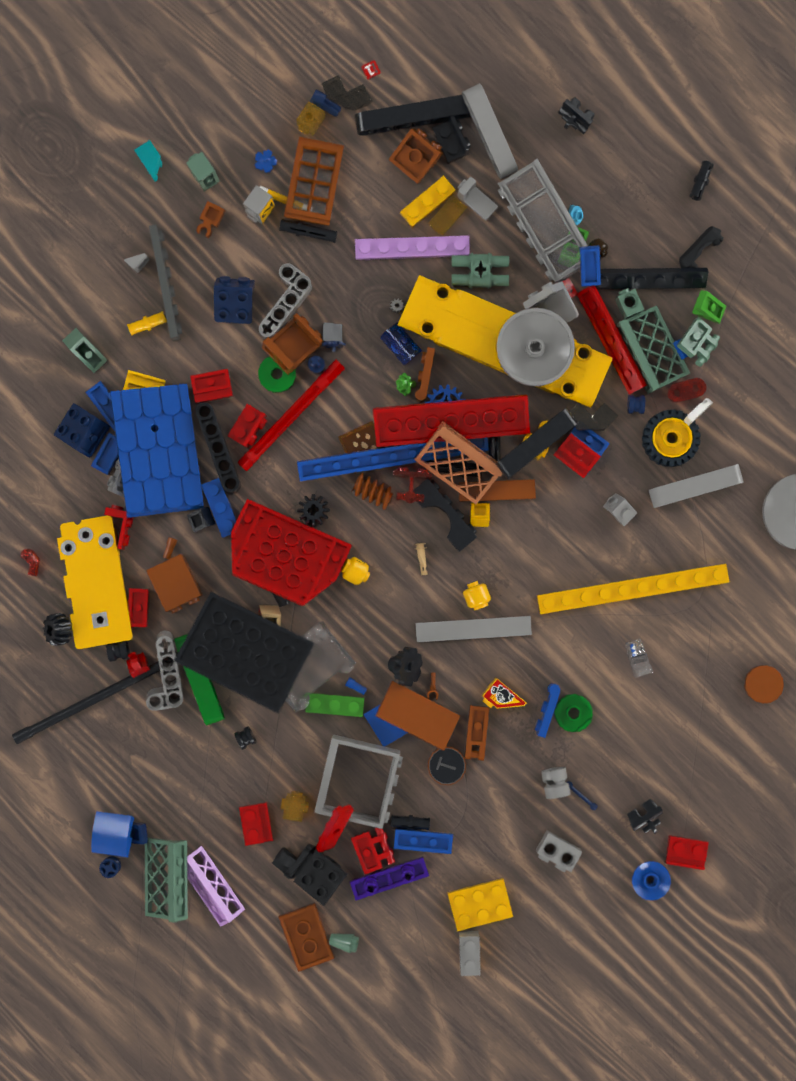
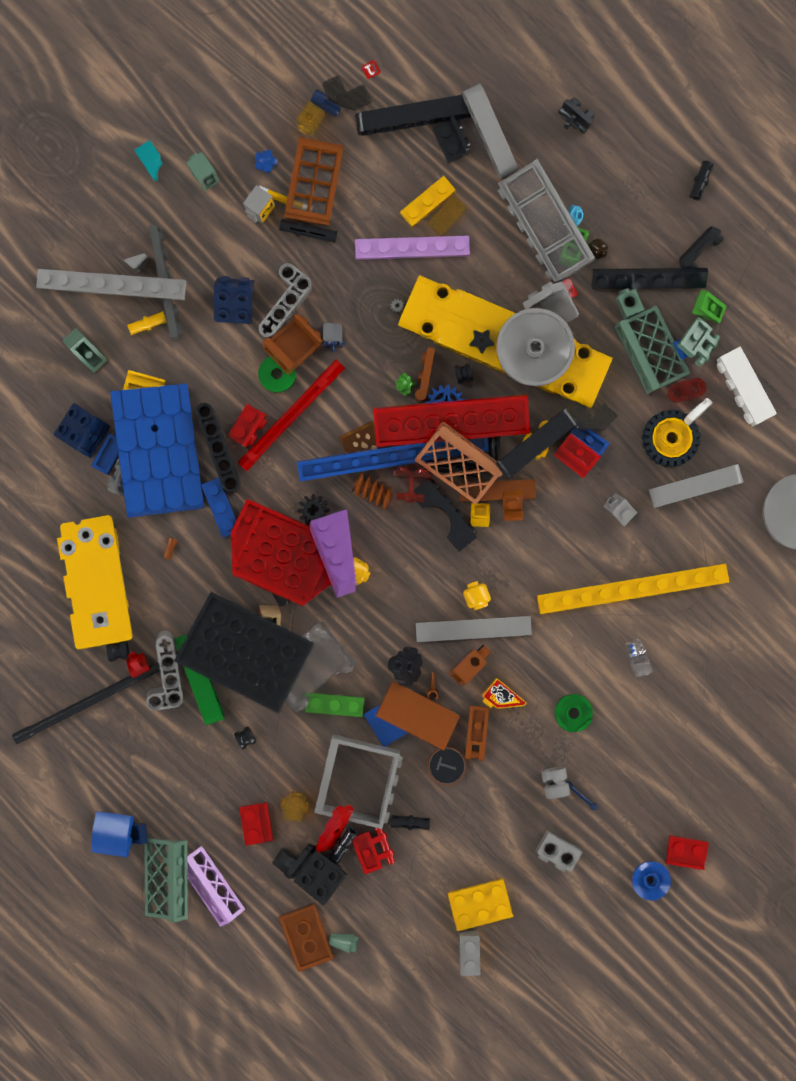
clear red arm [21,549,40,576] -> none
black gear [43,613,73,646] -> none
blue tile [85,381,115,431] -> none
dark blue wheel [99,856,121,878] -> none
red bracket [104,505,133,550] -> none
red plate [128,588,150,627] -> none
dark orange brick [146,554,203,614] -> none
black slope [187,507,215,533] -> none
red plate [190,369,233,404] -> none
dark orange plate [196,201,225,238] -> none
dark blue piece [308,356,326,375] -> none
blue piece [345,677,367,695] -> none
dark purple plate [350,856,429,900] -> none
clear blue slope [380,322,422,366] -> none
dark orange plate [388,128,443,184] -> none
blue plate [394,828,453,854] -> none
tan piece [414,543,428,575] -> none
sand green pin [451,253,509,289] -> none
light grey bracket [457,176,498,221] -> none
blue plate [534,683,561,738] -> none
red plate [577,285,647,395] -> none
blue tile [580,245,601,286] -> none
dark blue wheel [627,395,645,414] -> none
black hips [627,799,663,834] -> none
dark orange tile [744,665,784,704] -> none
none -> light grey plate [36,269,186,300]
none -> medium lavender wedge [310,509,356,598]
none -> black pin [329,826,358,863]
none -> dark orange torso [447,645,491,686]
none -> black wheel [455,363,473,384]
none -> black plate [469,330,494,354]
none -> dark orange bracket [503,490,523,521]
none -> white brick [716,346,777,427]

